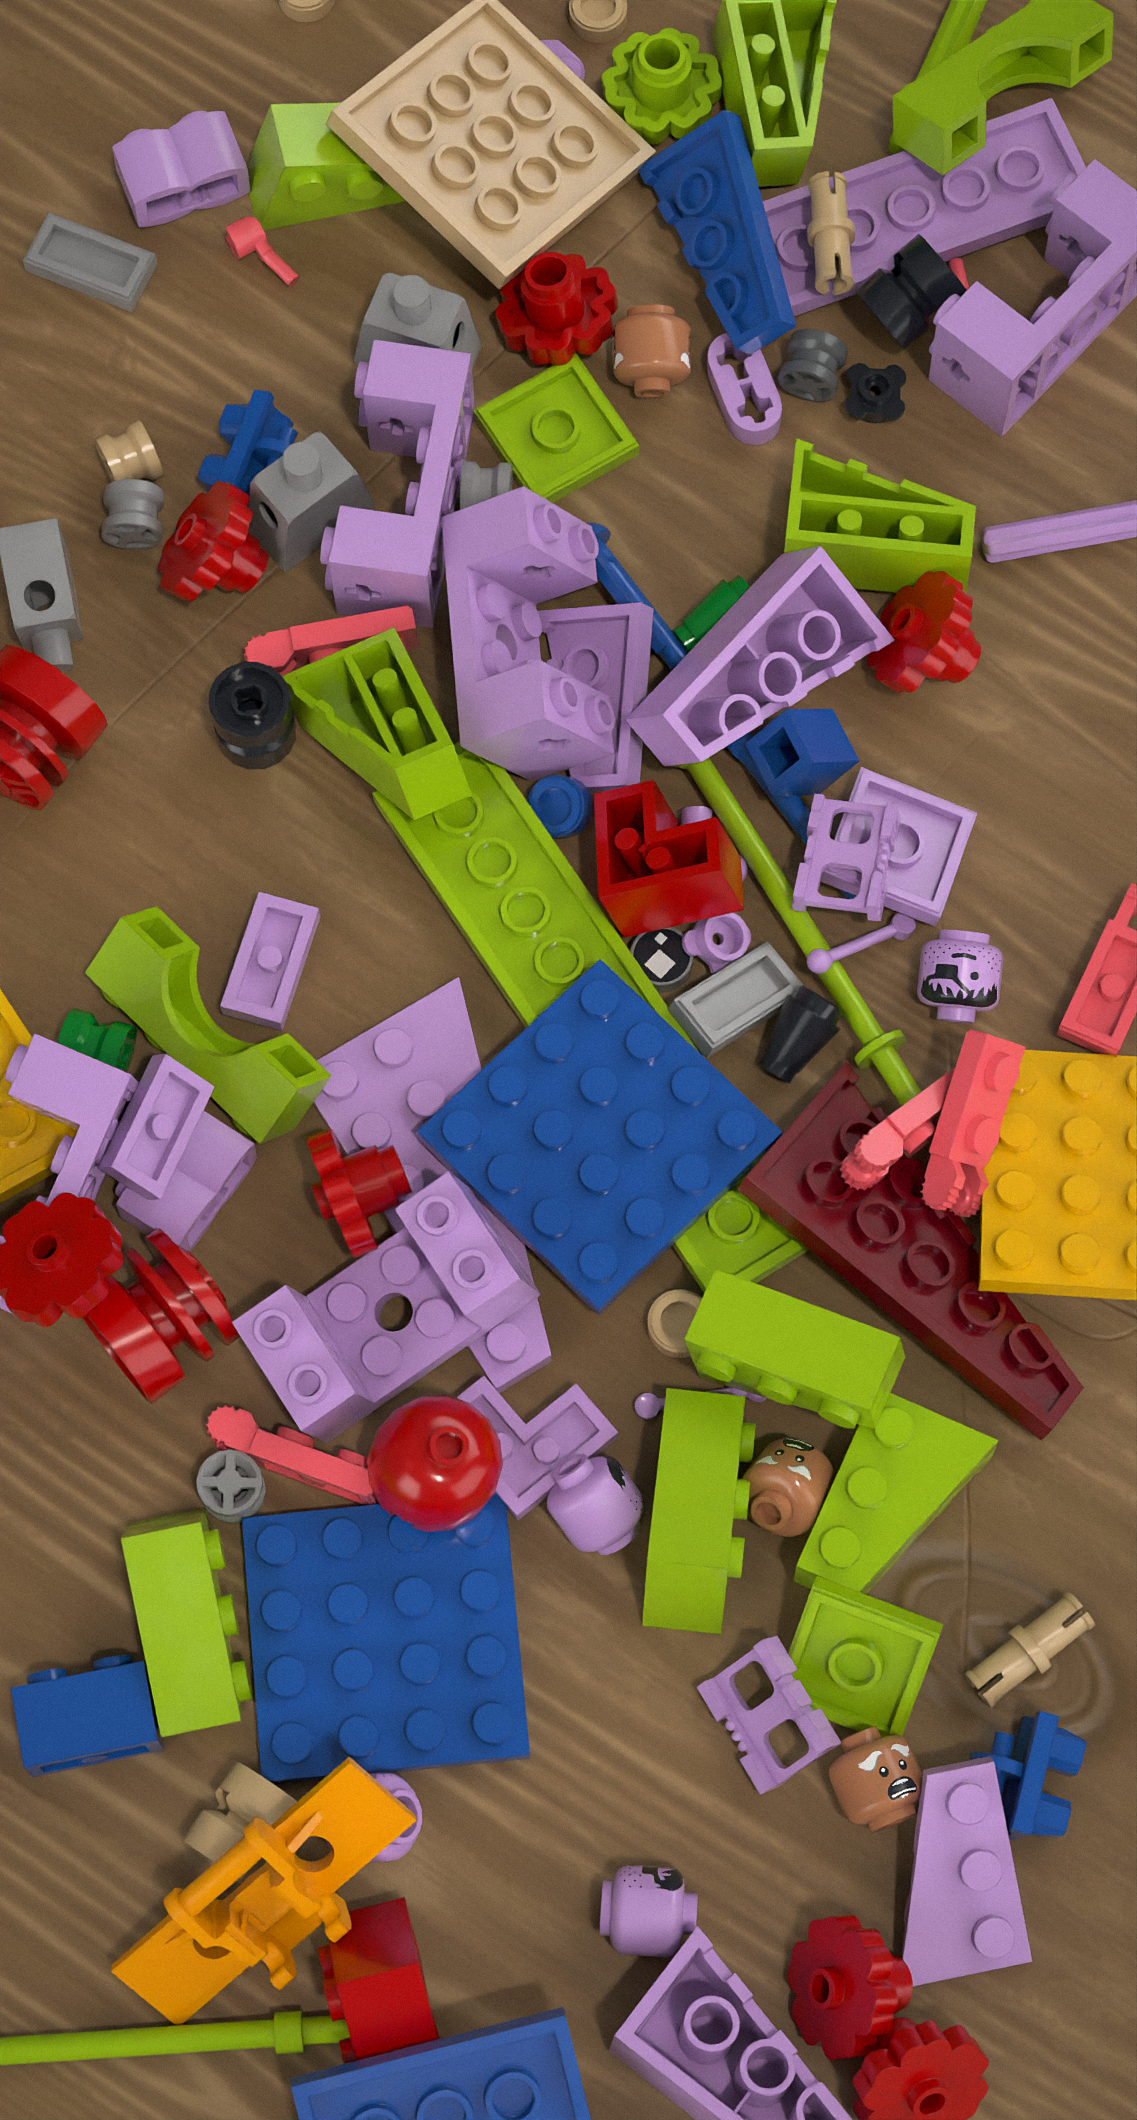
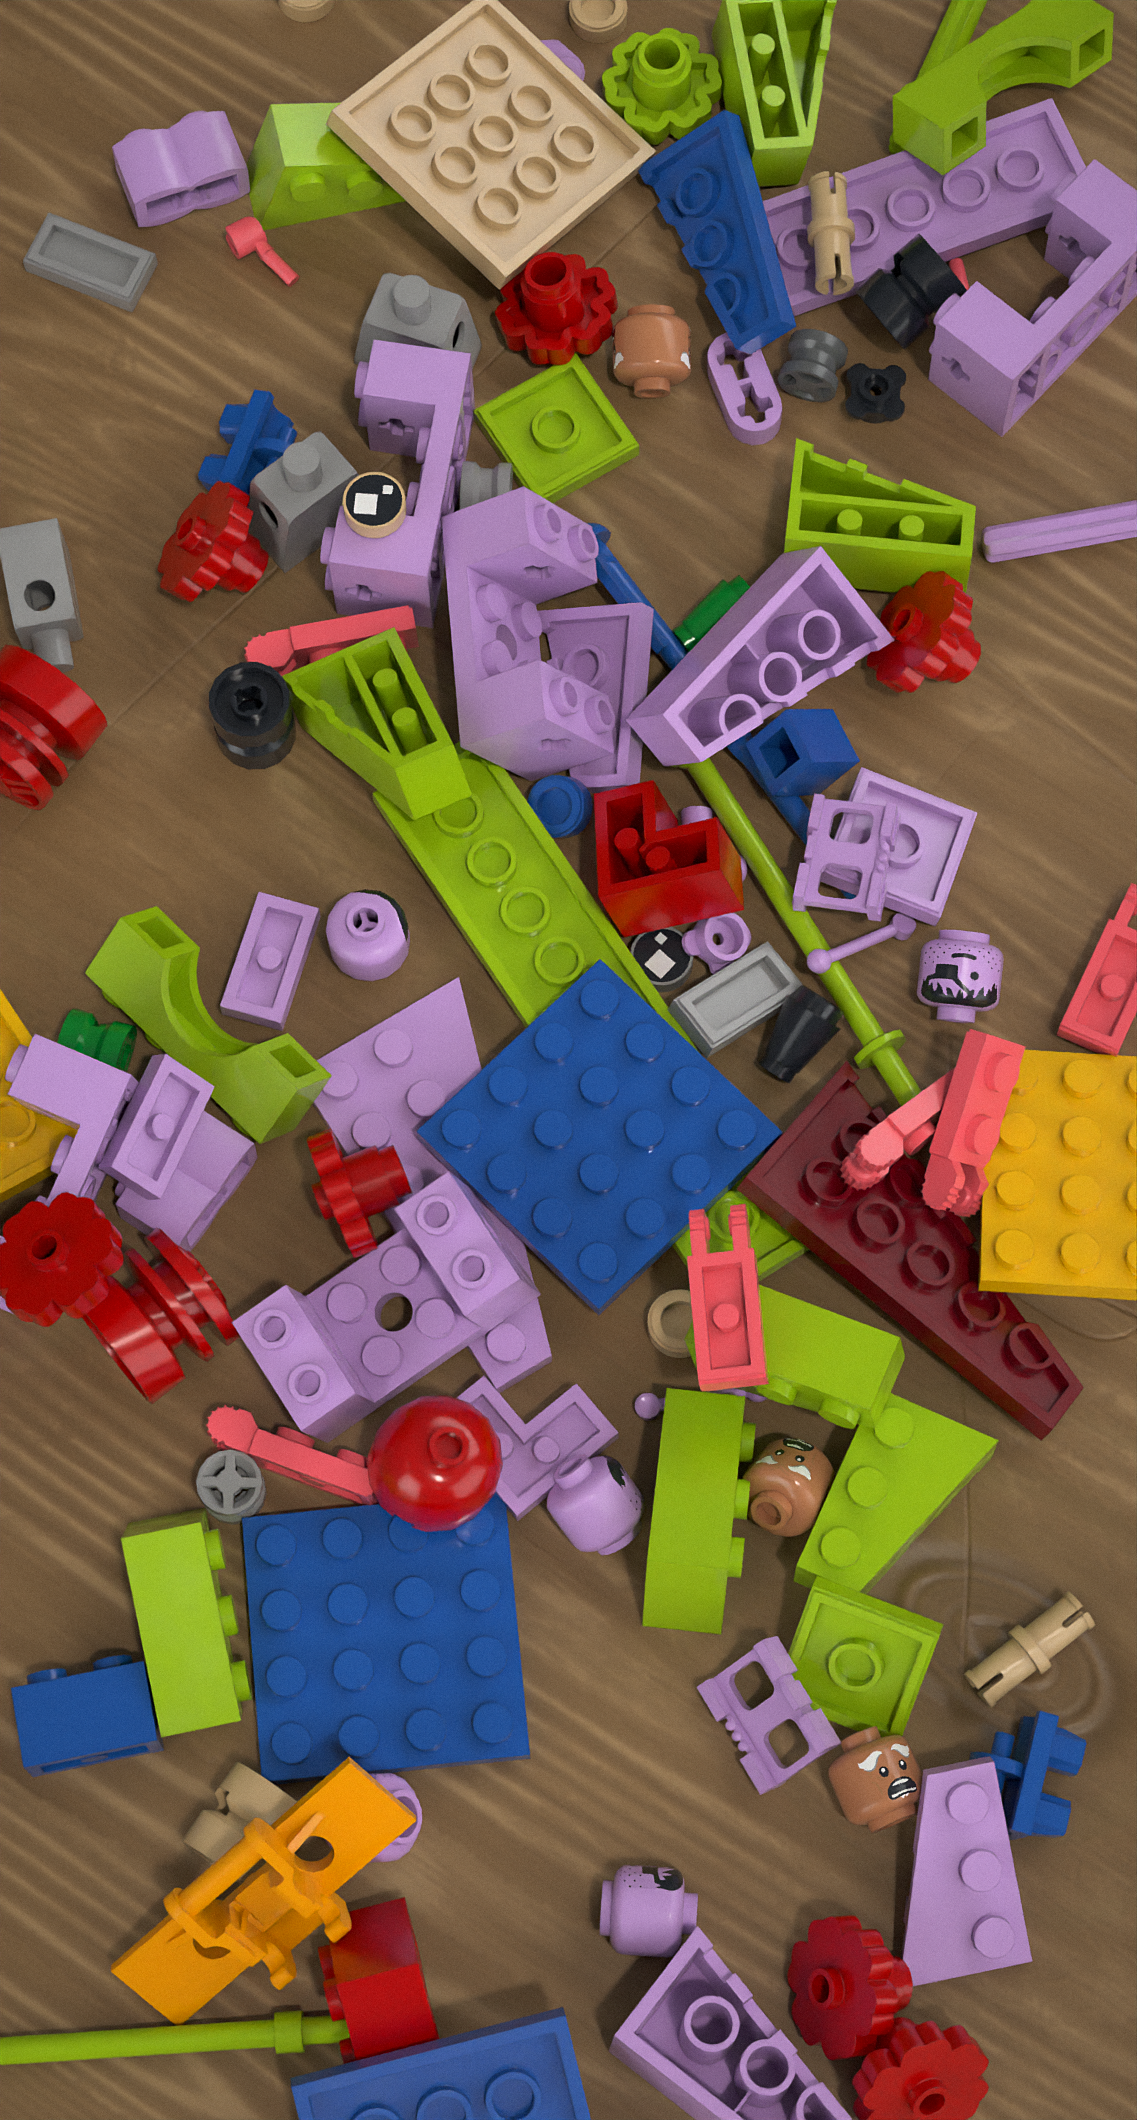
tan wheel [95,420,164,482] -> none
light grey wheel [101,479,165,550] -> none
none -> lavender head [326,889,410,981]
none -> tile [343,472,407,538]
none -> coral hinge [687,1204,769,1392]

